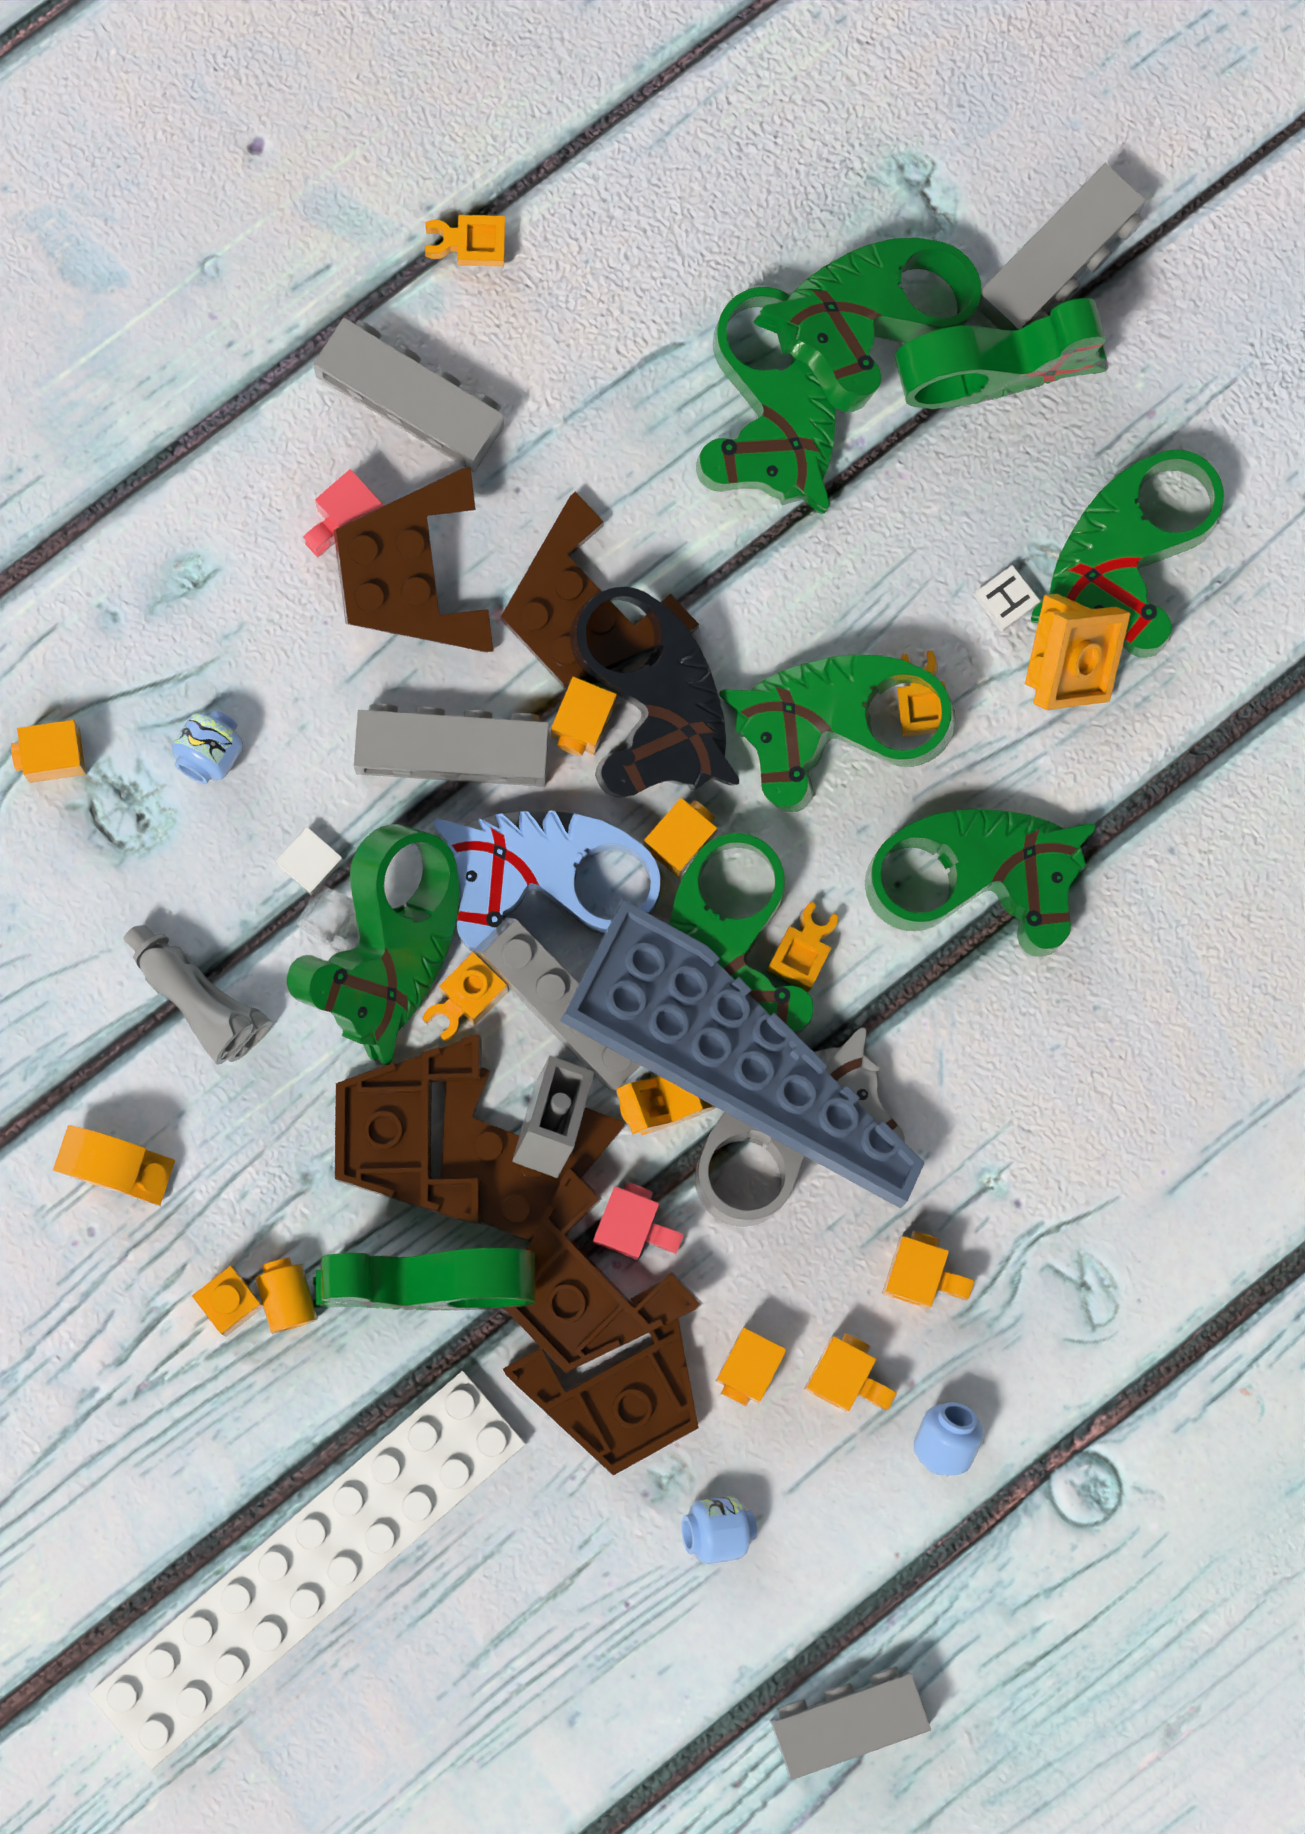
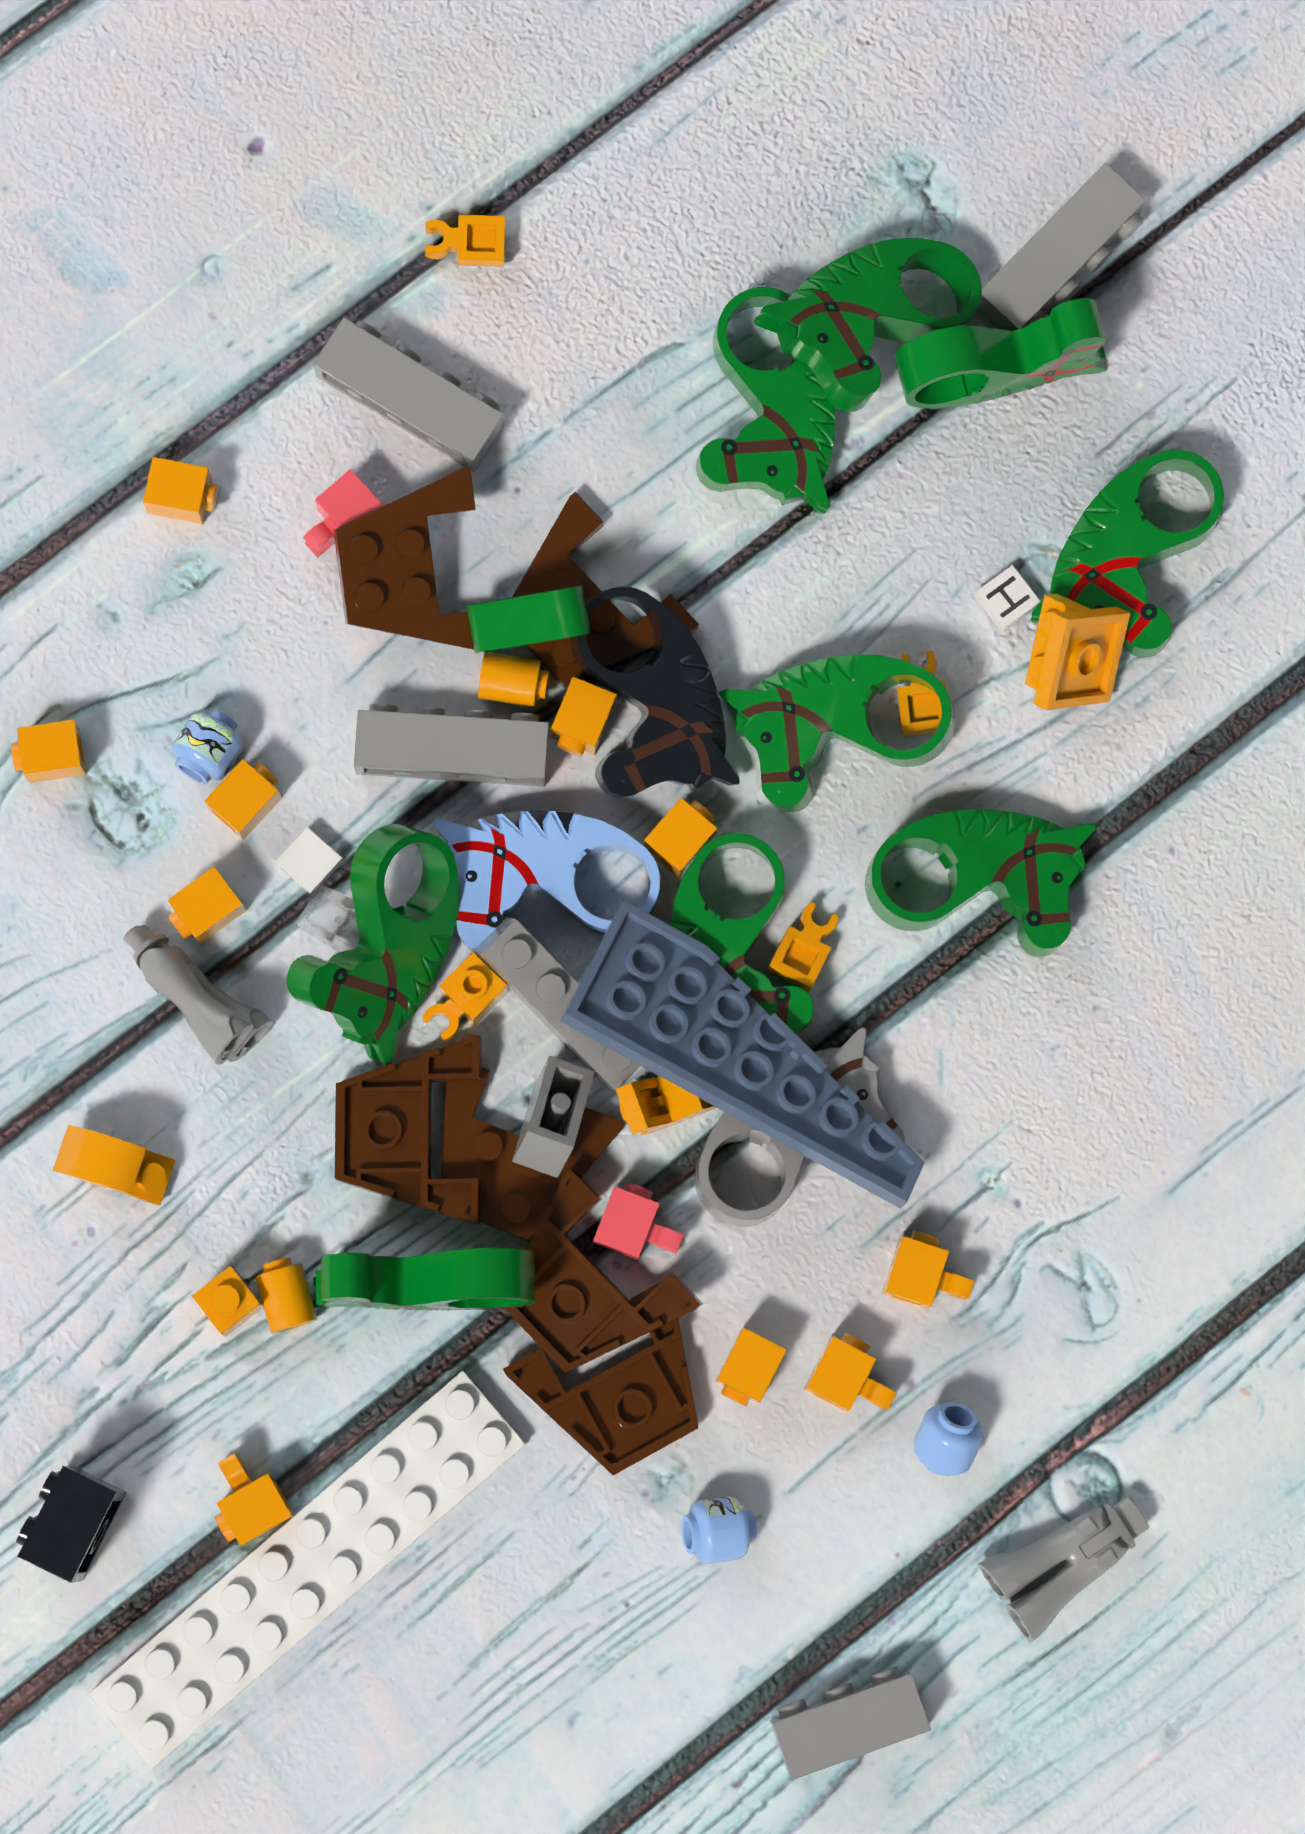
none -> black brick [16,1466,127,1583]
none -> light orange brick [143,457,218,524]
none -> light orange brick [167,866,246,944]
none -> light orange brick [204,759,282,840]
none -> light orange brick [214,1453,295,1546]
none -> green beam [466,585,591,653]
none -> light orange brick [478,652,549,707]
none -> light grey piece [978,1496,1150,1643]

